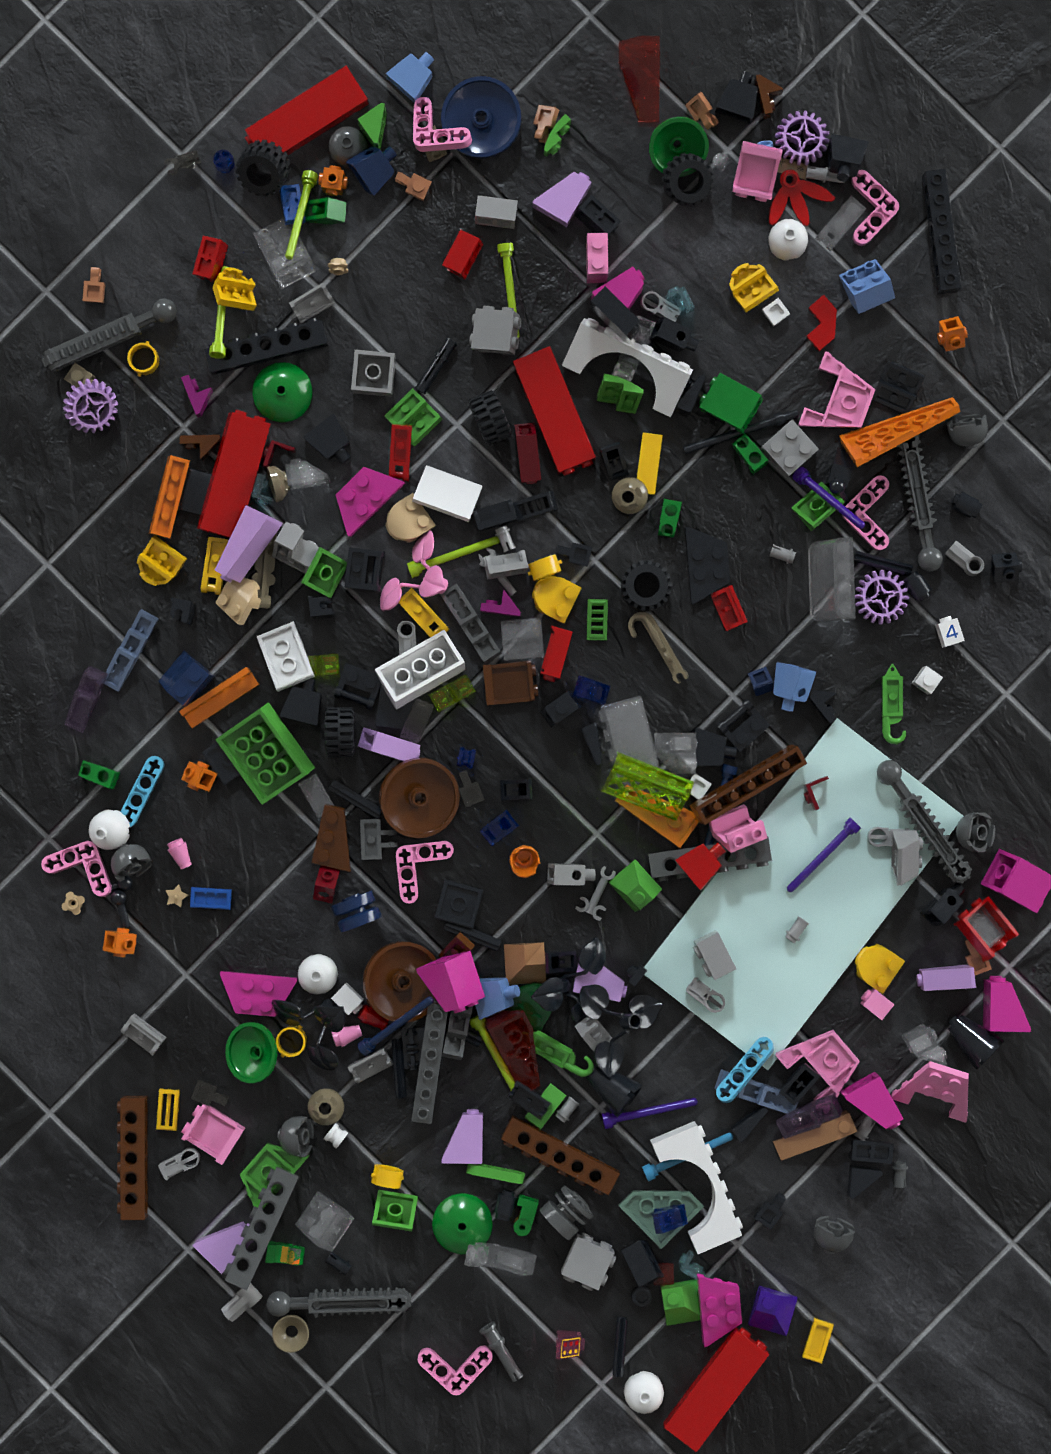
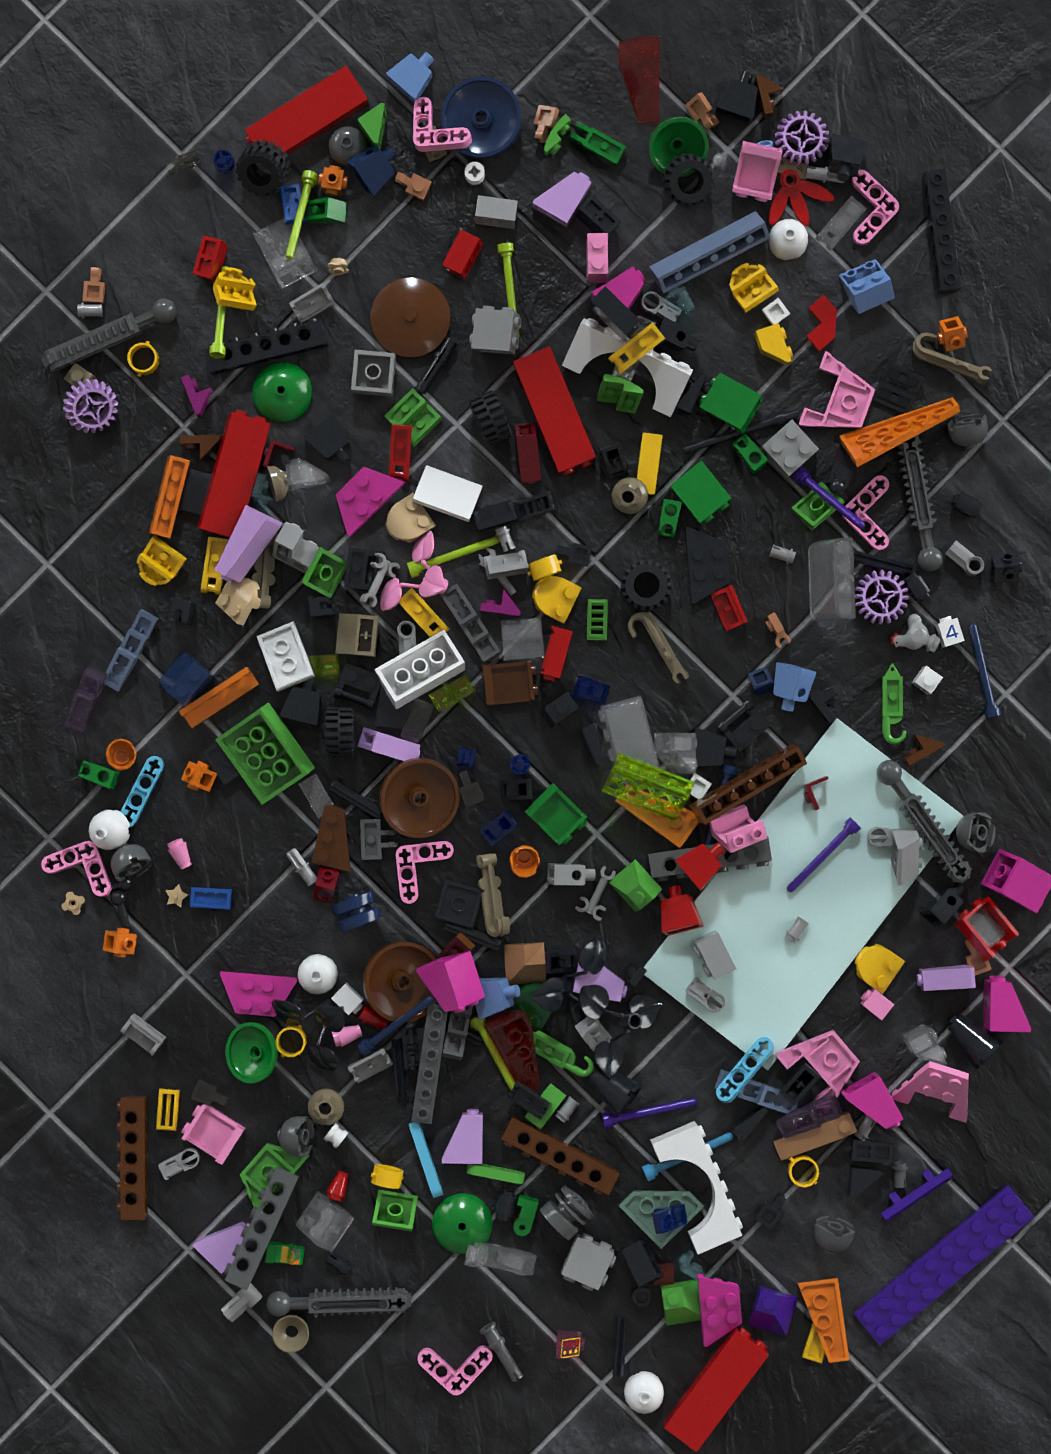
none -> light grey pin [77,302,103,319]
none -> orange hair [106,739,136,771]
none -> light grey axle [286,848,317,887]
none -> red cone [327,1171,349,1202]
none -> dark tan slope [335,613,379,657]
none -> light grey bar [360,553,400,607]
none -> reddish brown dish [370,278,451,359]
none -> medium azure beam [409,1122,443,1198]
none -> white wheel [465,162,485,185]
none -> dark tan piece [476,854,510,937]
none -> clear blue wheel [510,754,530,774]
none -> green panel [525,783,587,845]
none -> green hinge [569,122,627,166]
none -> yellow plate [608,322,665,374]
none -> sand blue brick [649,211,770,293]
none -> red torso [661,886,704,936]
none -> green panel [669,461,731,525]
none -> yellow slope [754,323,793,365]
none -> nougat plate [765,612,791,648]
none -> yellow piece [787,1155,819,1187]
none -> orange wing [798,1278,849,1363]
none -> dark purple plate [853,1185,1034,1345]
none -> dark purple hinge [881,1168,953,1222]
none -> light grey animal [891,614,941,652]
none -> reddish brown slope [903,735,945,766]
none -> dark tan piece [912,333,992,385]
none -> dark blue piece [969,623,1001,718]

